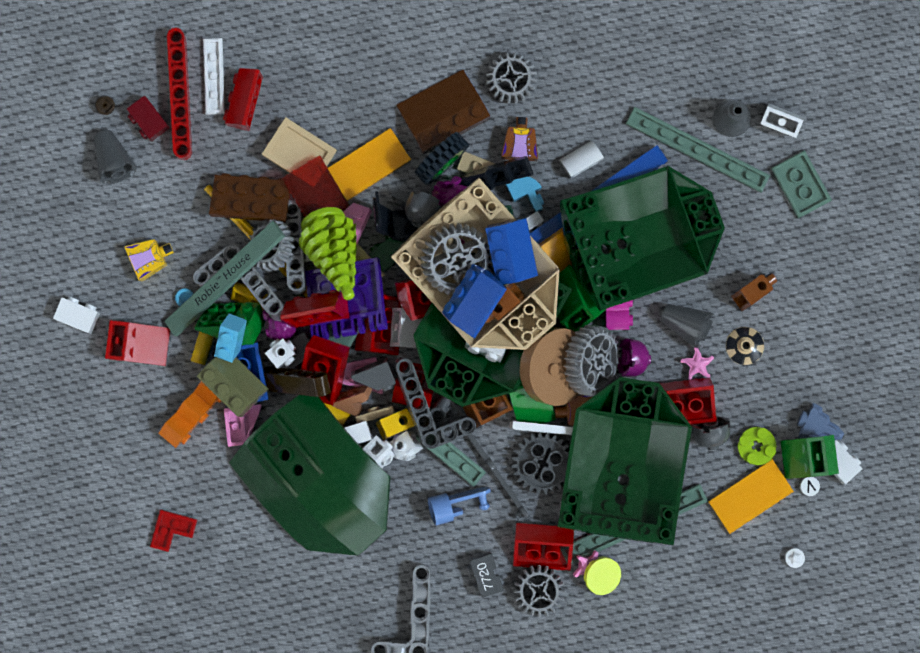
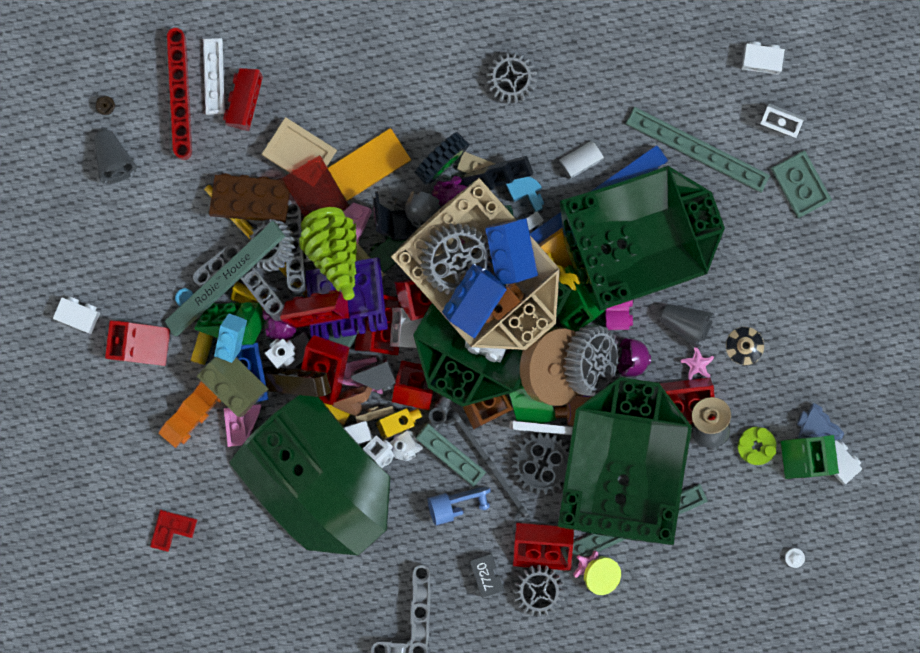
torso [124,239,174,282] -> none
dark red brick [127,95,170,142] -> none
dark grey beam [393,357,476,449] -> none
reddish brown slope [396,70,490,155] -> none
torso [501,117,538,162] -> none
light orange tile [708,459,794,534] -> none
dark grey cone [713,99,751,137] -> none
dark orange torso [731,273,777,311] -> none
white tile [800,477,820,496] -> none
none -> yellow hair [547,253,580,290]
none -> tan dish [692,397,731,434]
none -> white brick [741,42,785,75]

